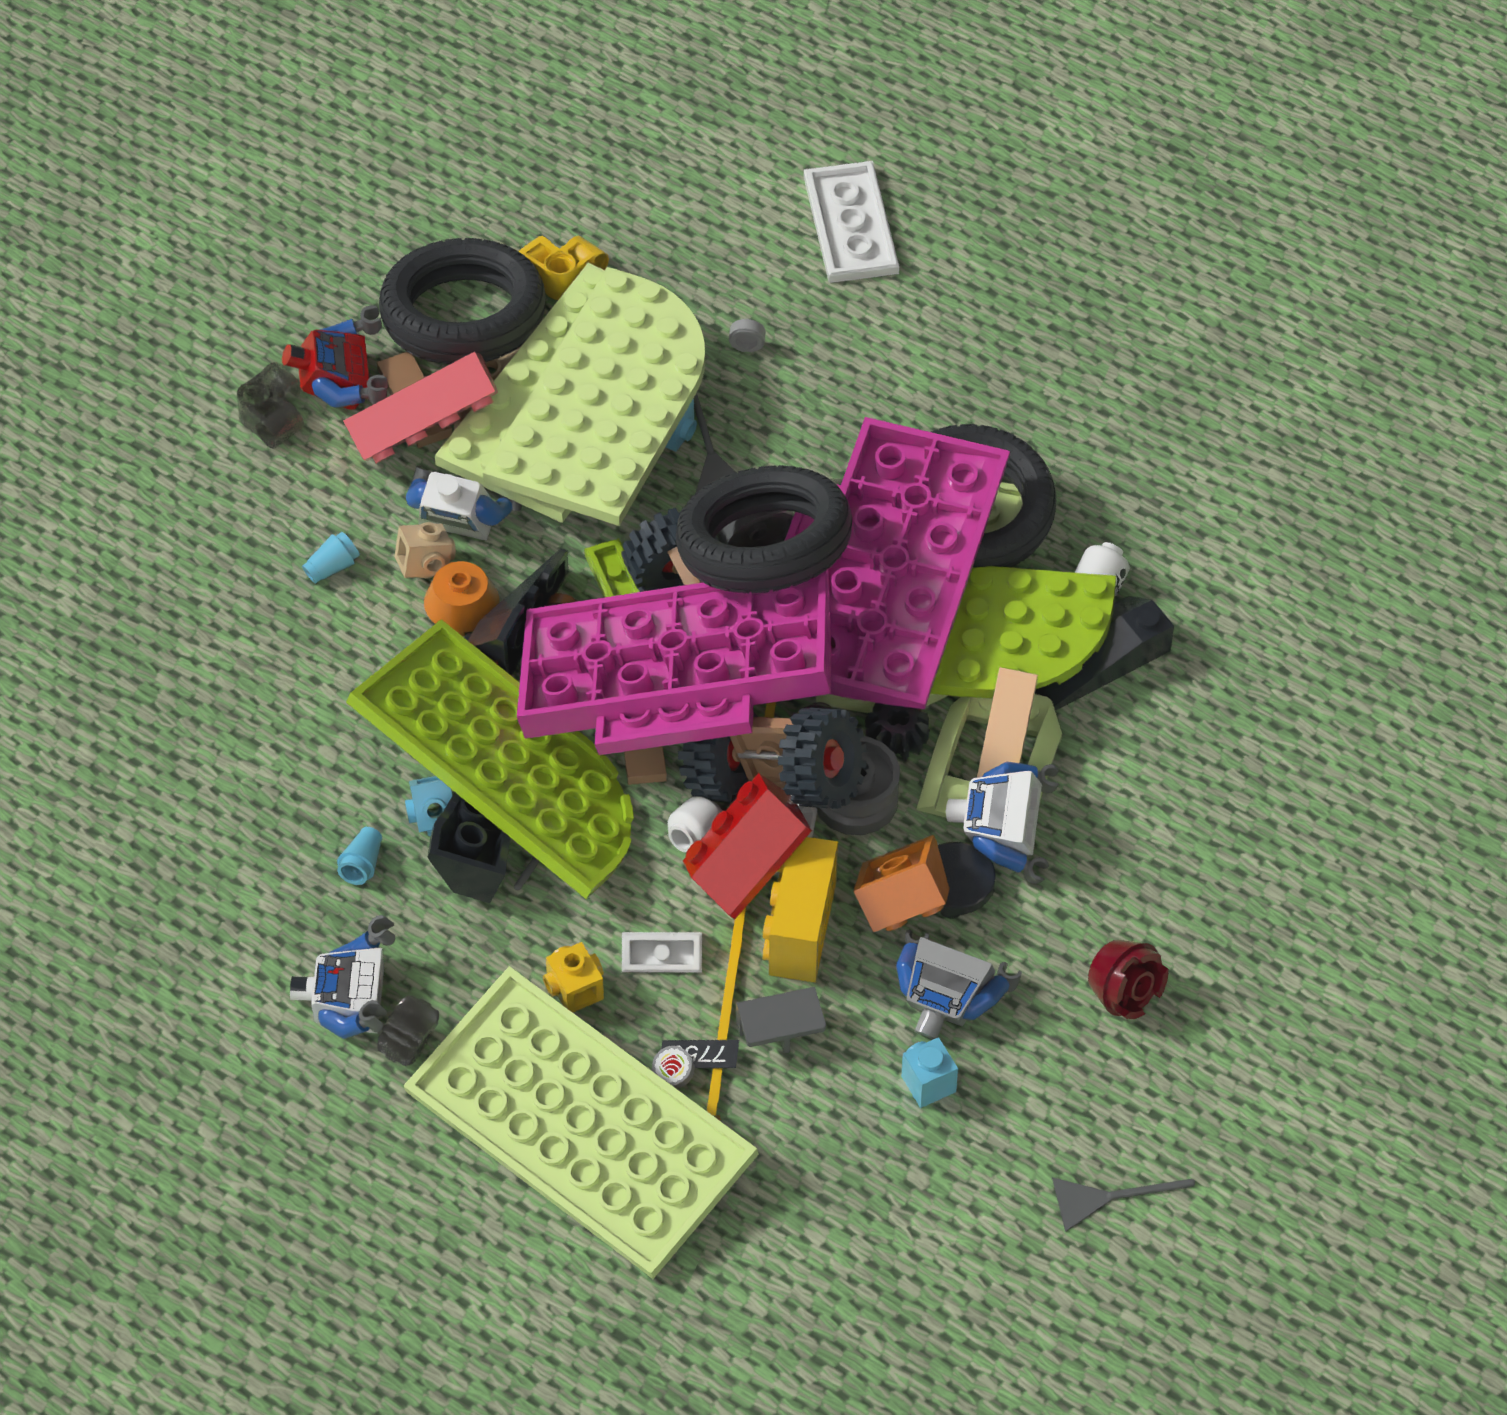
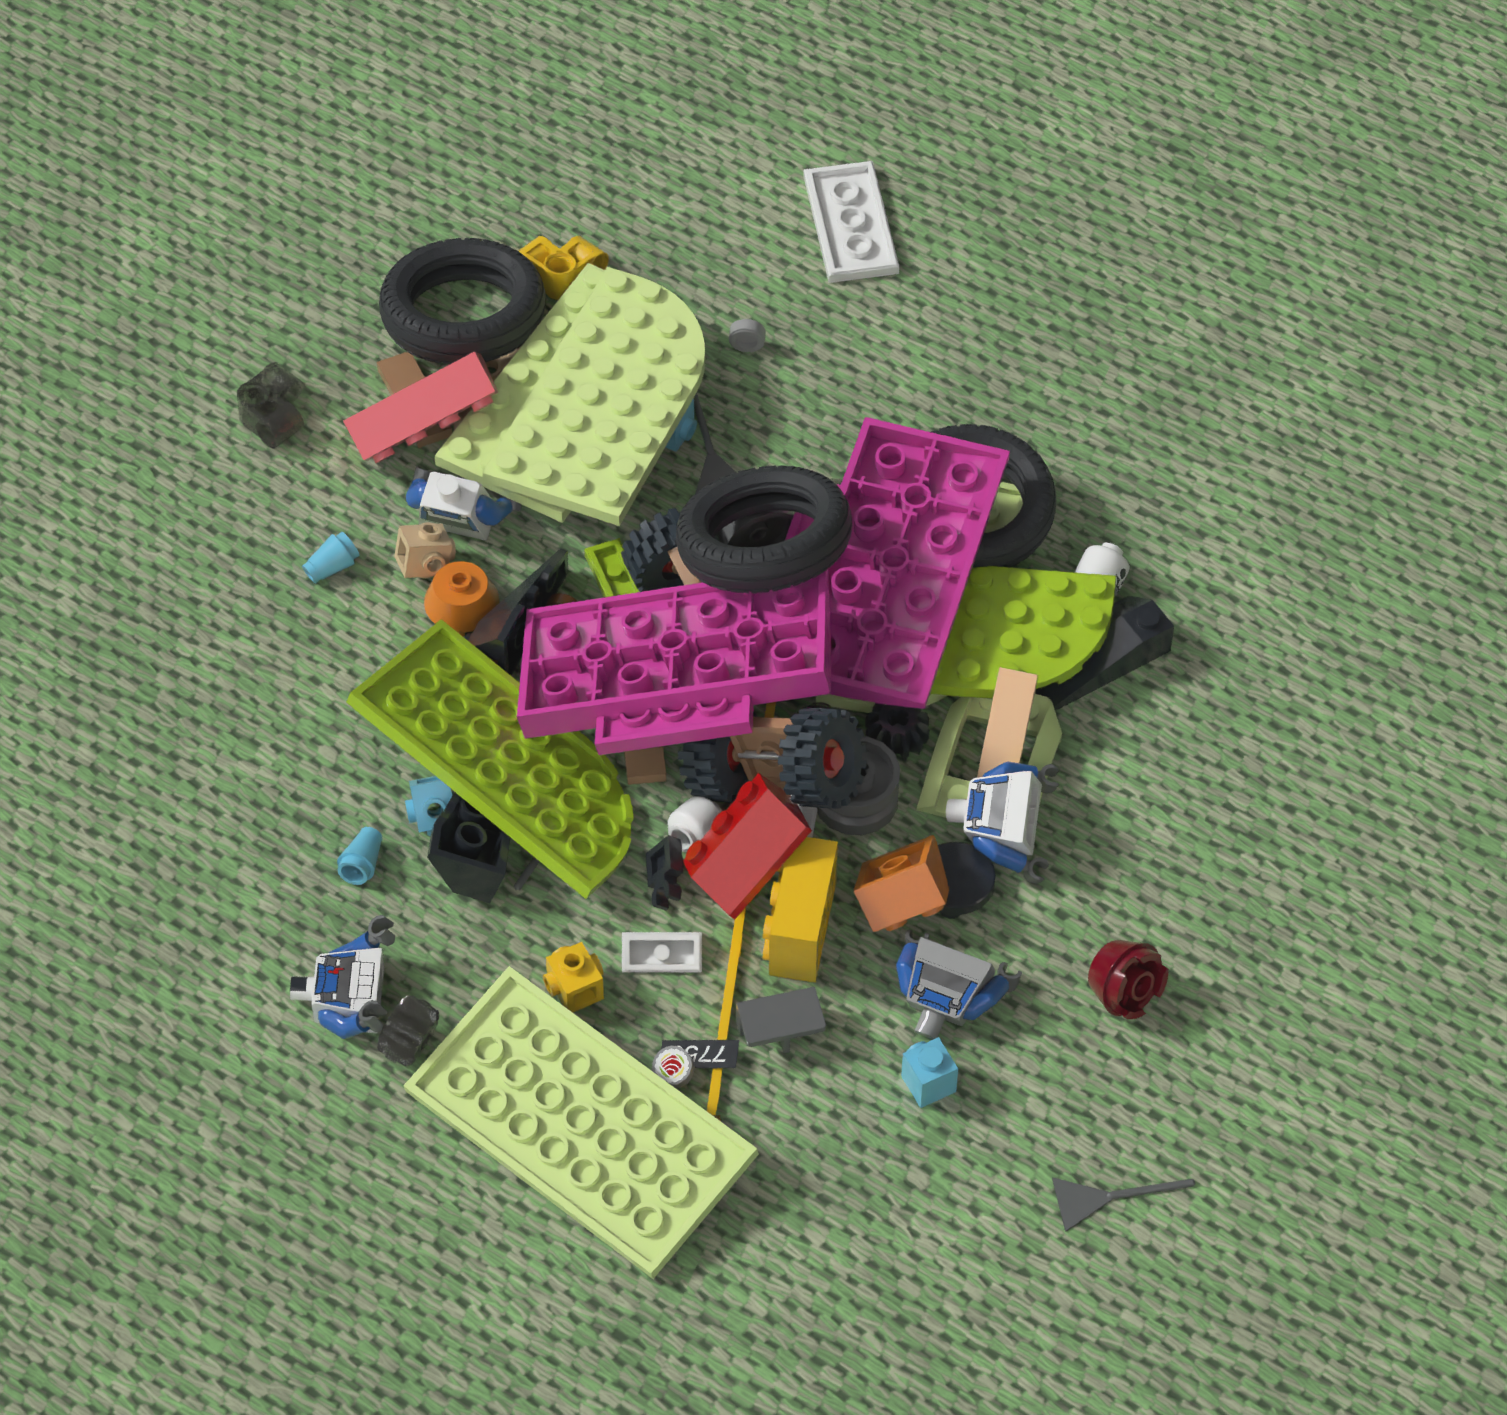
torso [282,305,388,410] -> none
none -> black plate [646,835,684,911]

